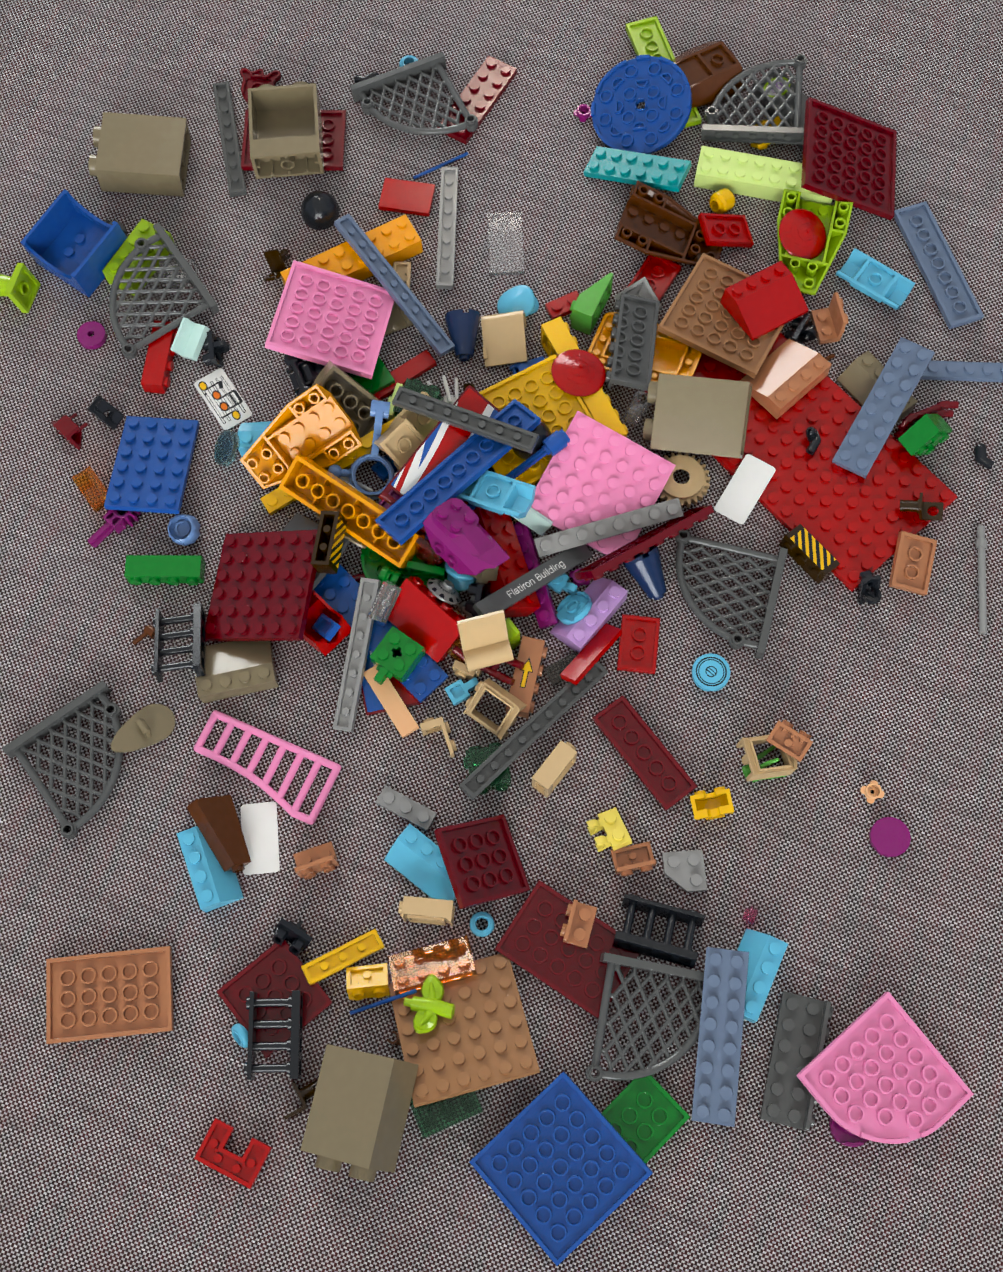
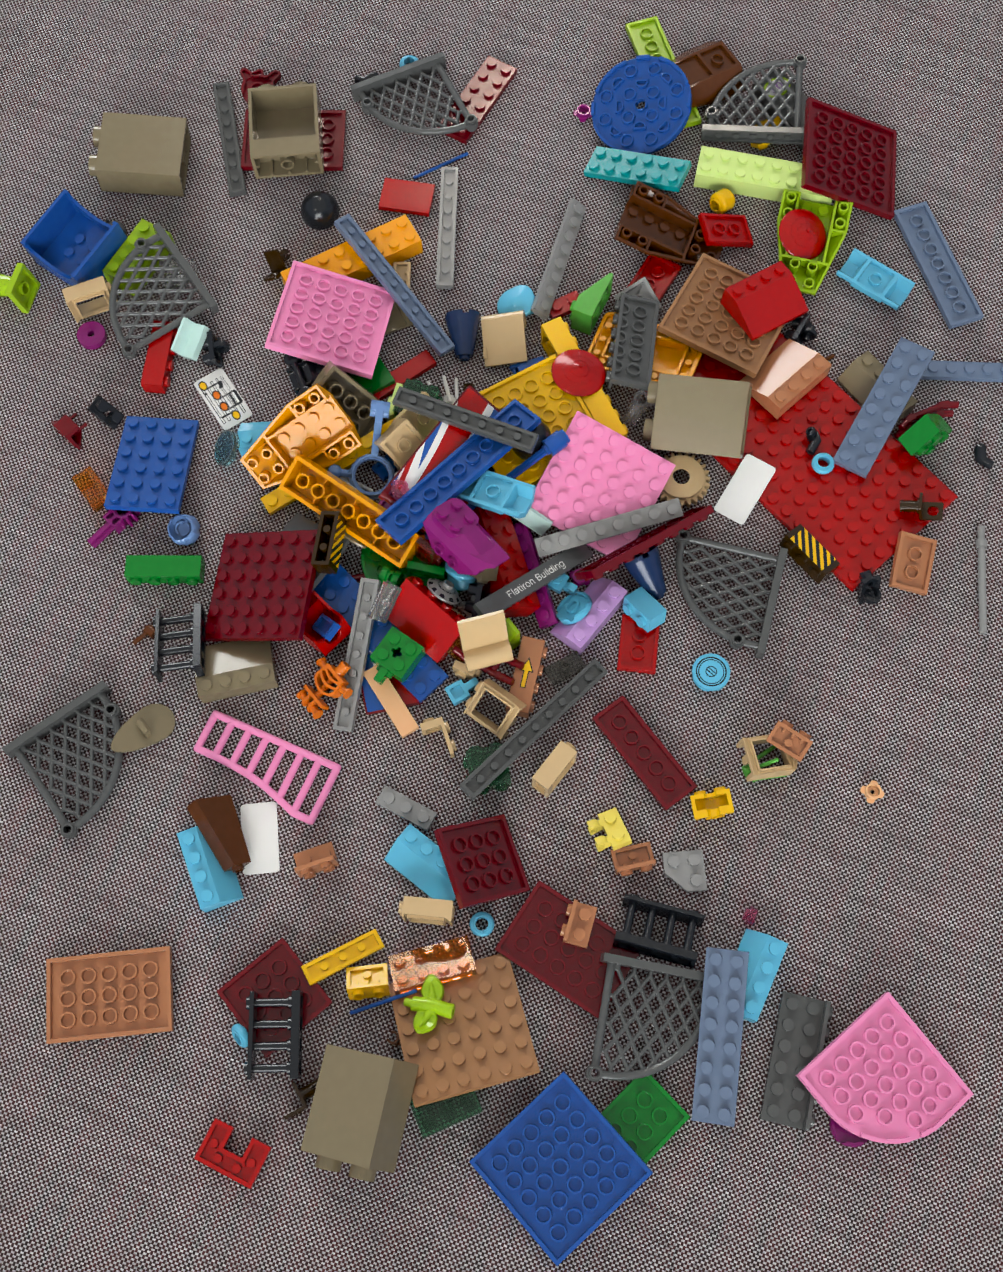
black hips [272,918,312,956] -> none
clear tile [487,212,525,276] -> none
red tile [560,623,622,685] -> none
nougat bracket [810,292,848,345] -> none
magenta tile [869,817,911,858] -> none
none -> tan window [62,276,118,323]
none -> orange piece [296,657,353,719]
none -> clear pink plate [391,479,409,498]
none -> light grey plate [530,198,586,320]
none -> medium azure brick [622,587,667,633]
none -> medium azure piece [811,453,835,475]

